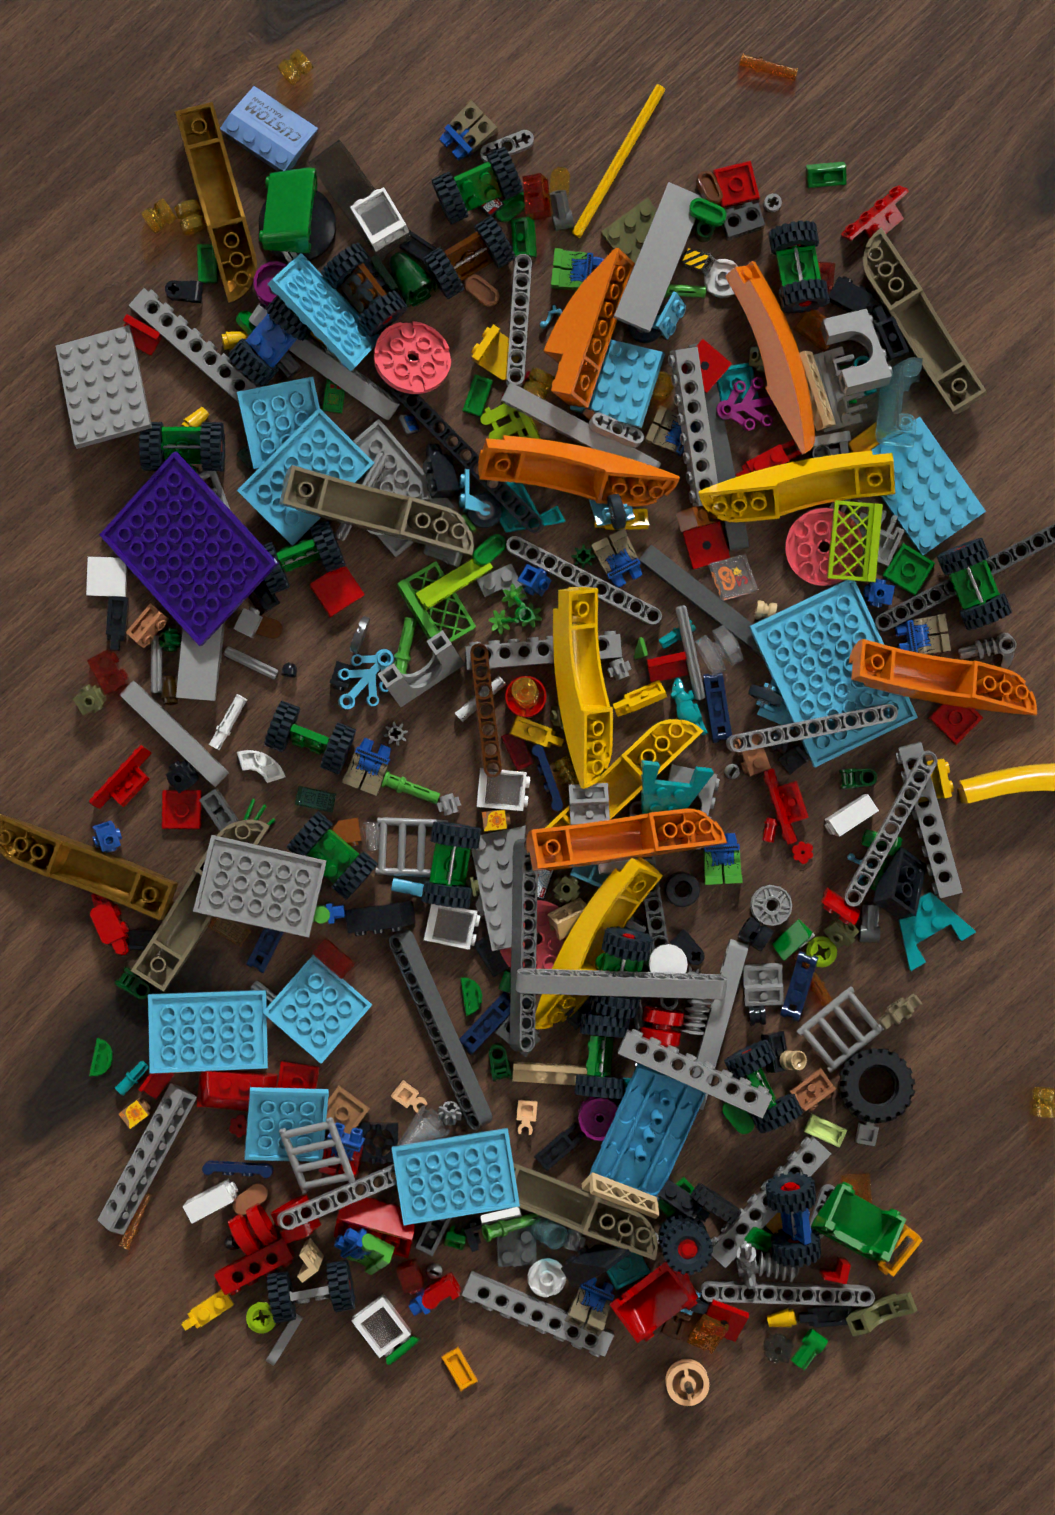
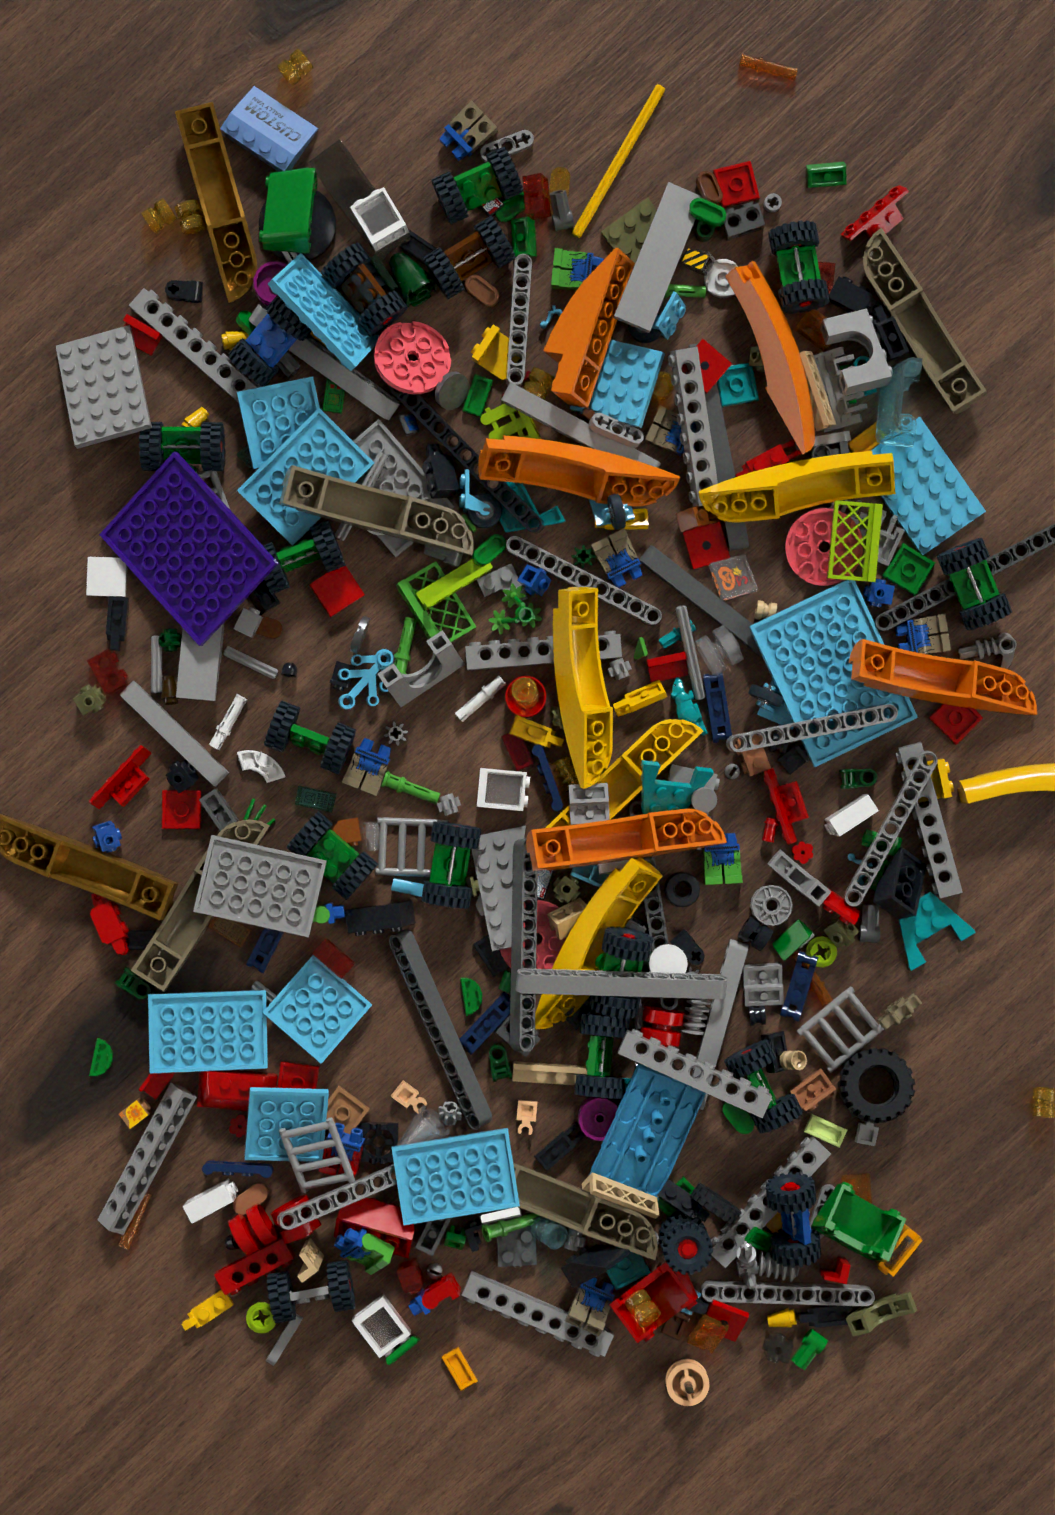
teal axle [115,1061,149,1095] -> none
nougat bracket [126,603,169,648] -> none
green tile [197,244,218,284] -> none
window [424,904,480,950] -> none
reddish brown beam [470,643,502,778] -> none
brick [482,809,511,831] -> none
white tile [528,1258,566,1297] -> none
magenta plant [716,377,776,431] -> none
none -> flat silver tile [435,372,469,410]
none -> clear yellow wheel [625,1289,661,1327]
none -> light grey piece [691,787,717,813]
none -> light grey arch [767,849,831,906]

